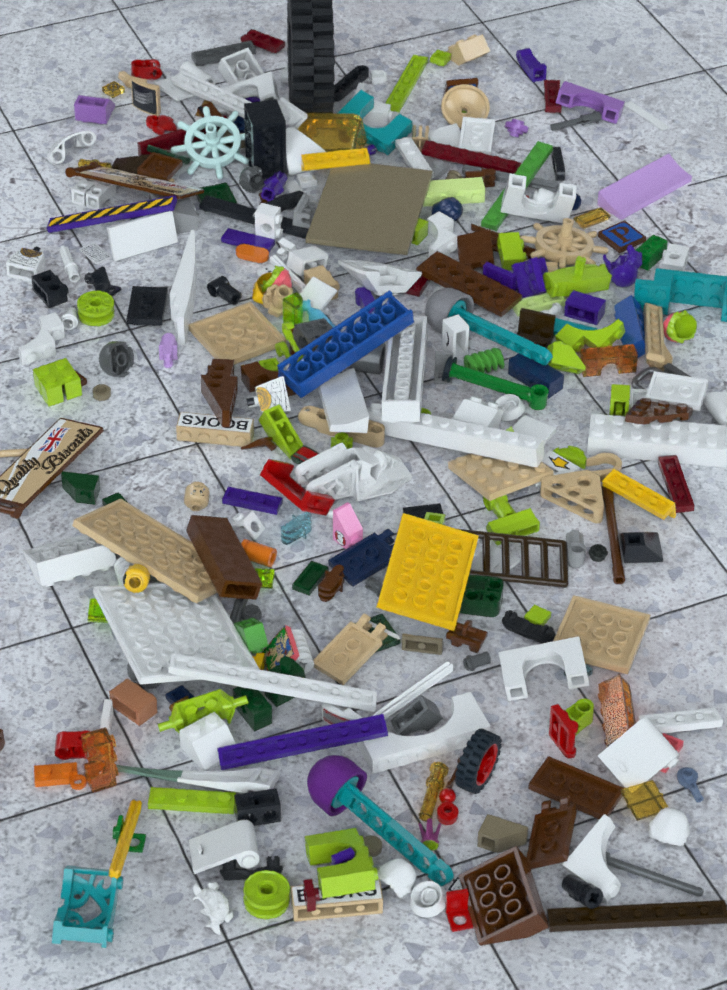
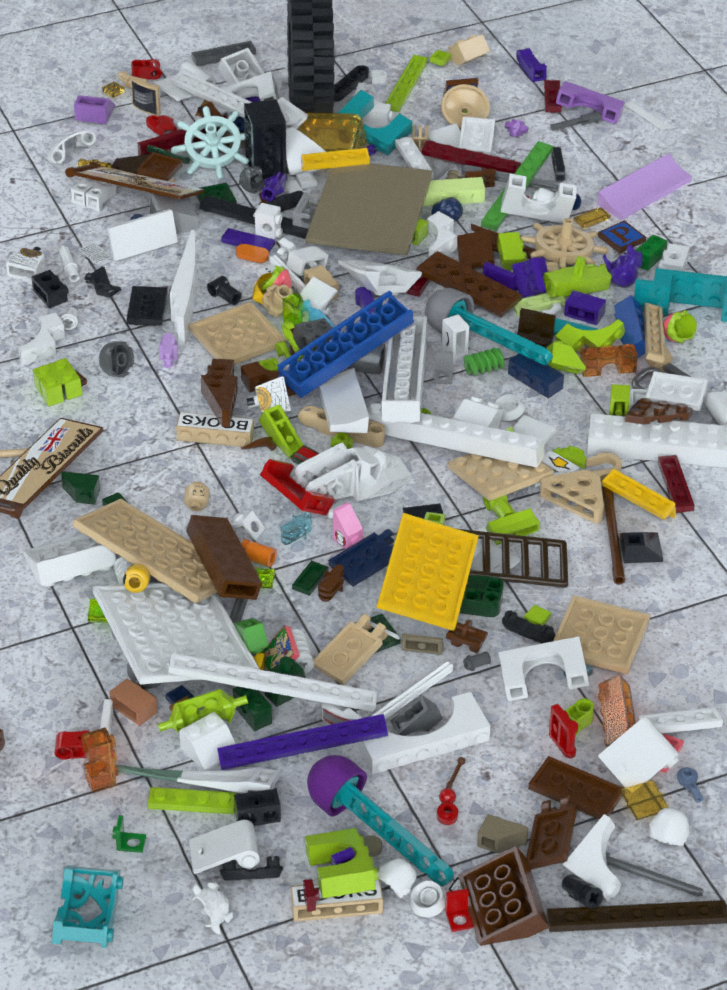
orange hinge [34,762,87,790] -> none
tile [46,195,177,233] -> none
lime wheel [77,291,115,326] -> none
dark tan tile [92,384,111,401] -> none
yellow axle [108,799,142,879] -> none
dark purple tile [222,486,283,515] -> none
dark red plate [240,29,285,53] -> none
dark grey plate [242,604,262,621] -> none
lime wheel [243,870,290,920] -> none
dark grey pin [365,577,383,597] -> none
clear yellow pin [418,762,449,822] -> none
flat silver piece [418,818,441,851] -> none
green piece [442,355,549,410] -> none
black wheel [455,728,502,794] -> none
light grey piece [566,530,586,568] -> none
pearl dark grey plate [588,544,608,562] -> none

